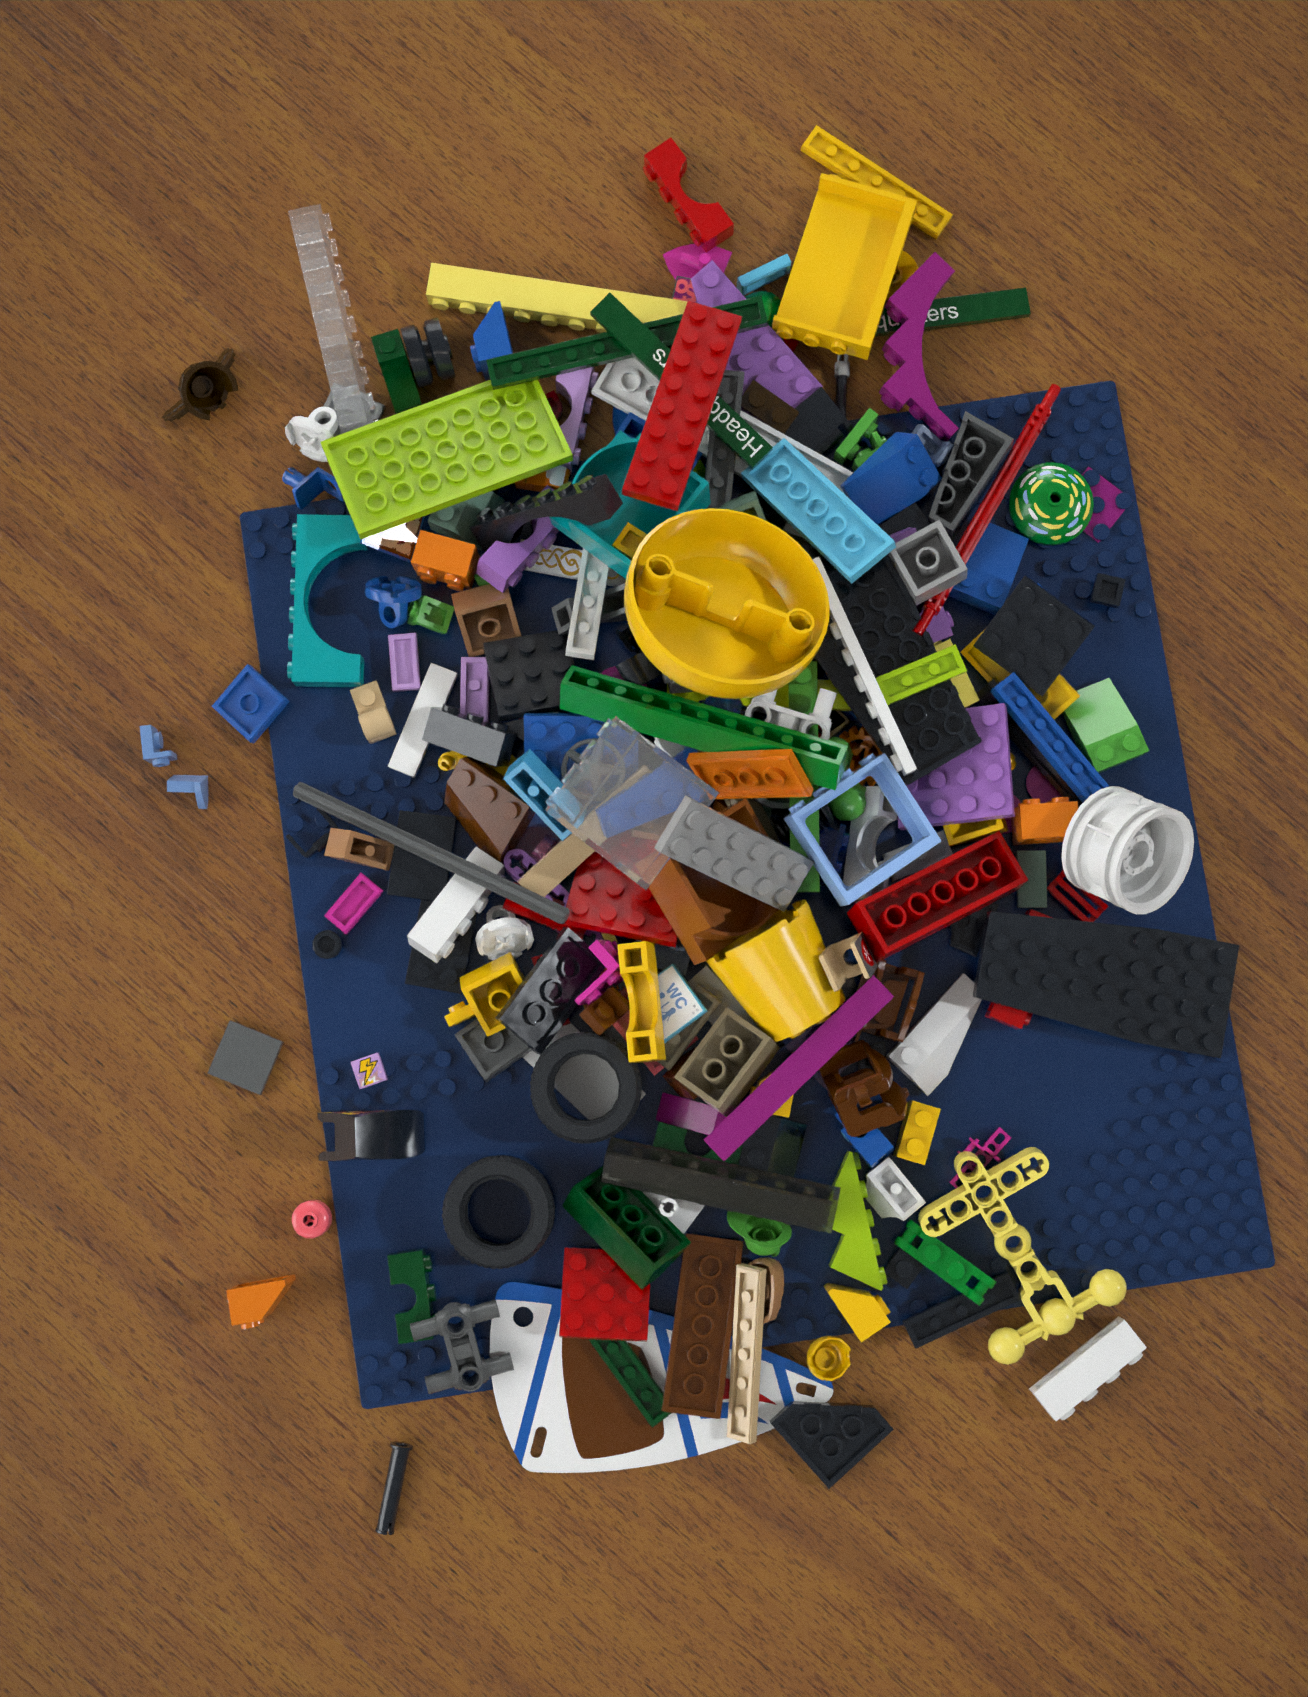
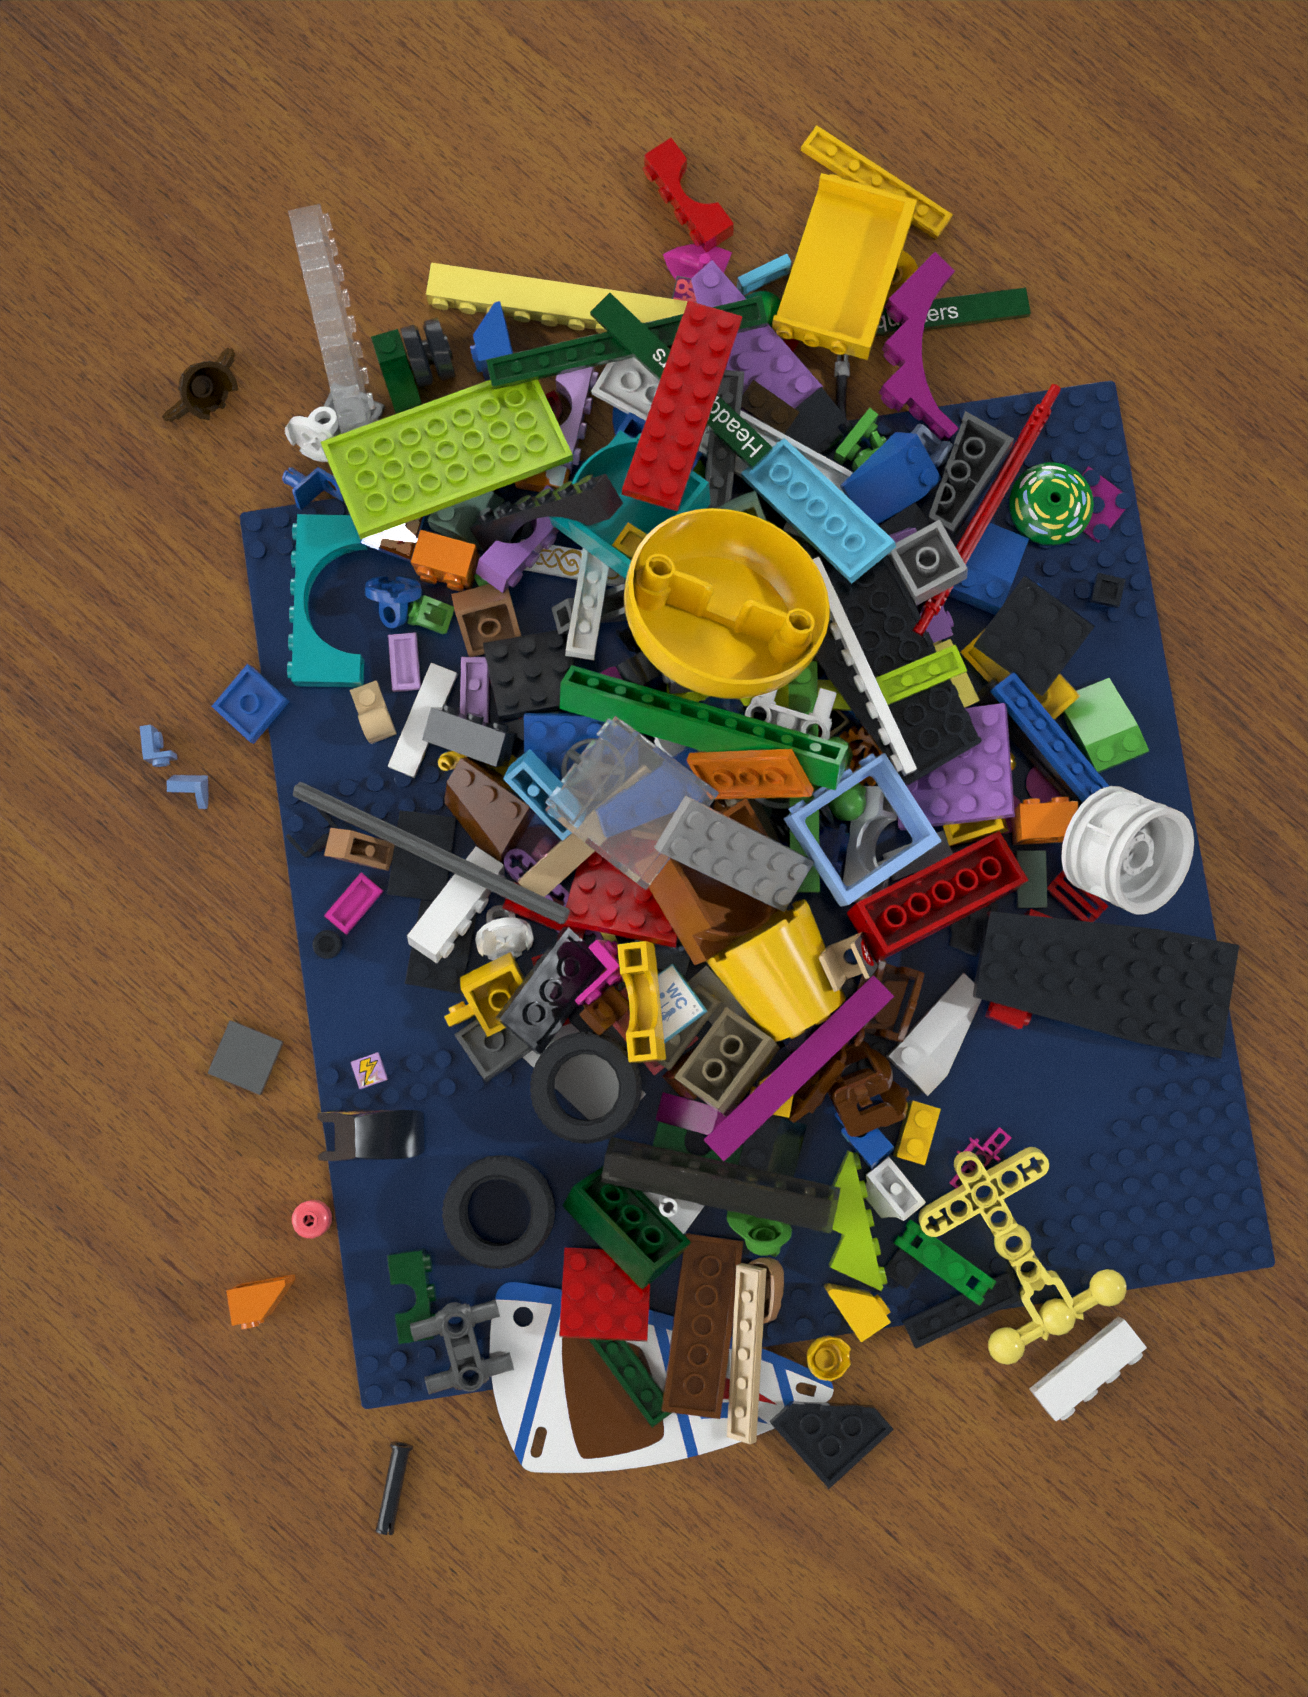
none -> reddish brown plate [788,1027,865,1123]

